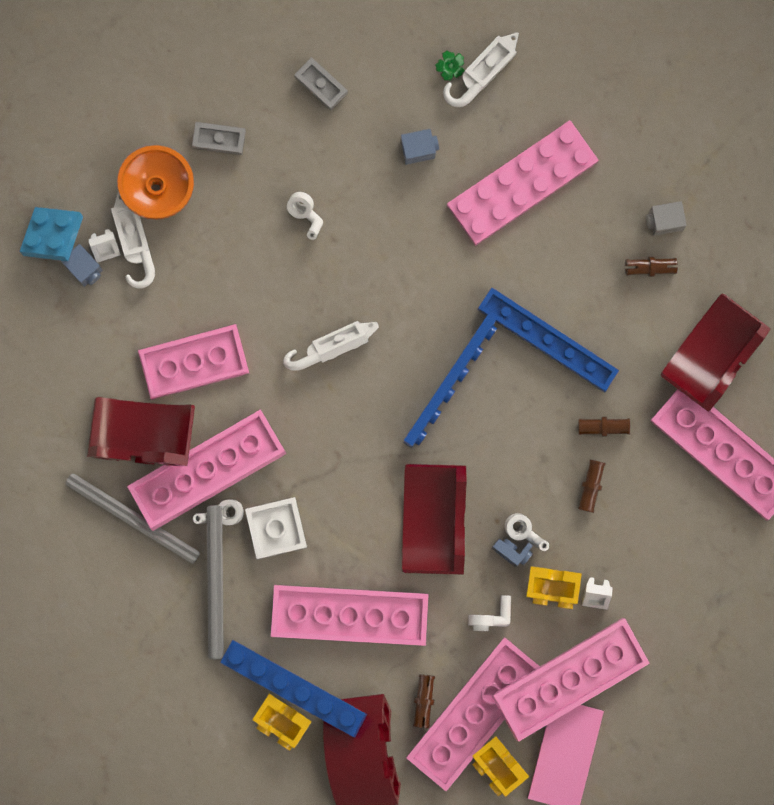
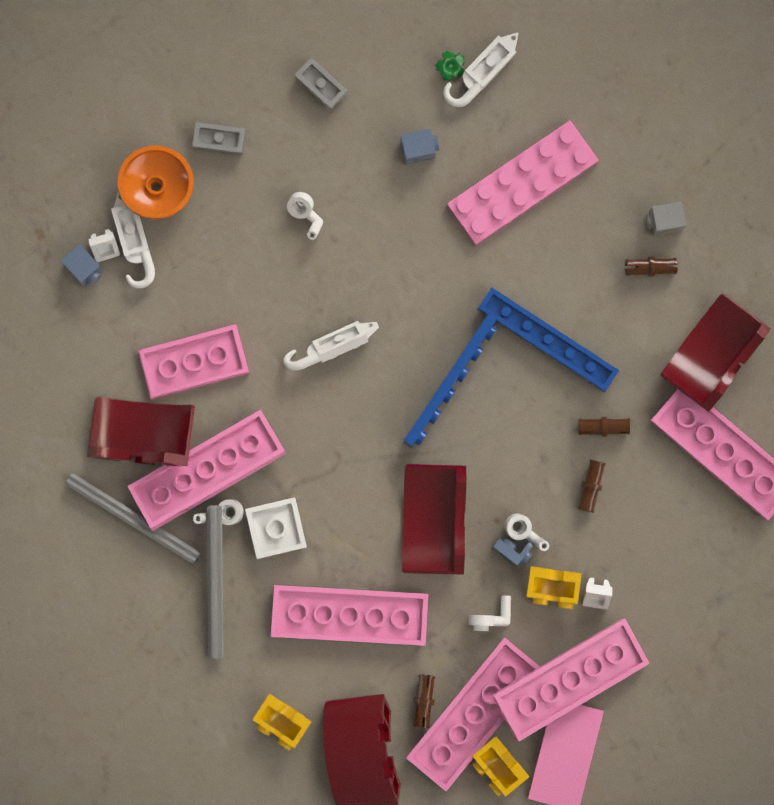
dark azure plate [20,207,83,261] -> none
blue plate [220,640,367,737] -> none

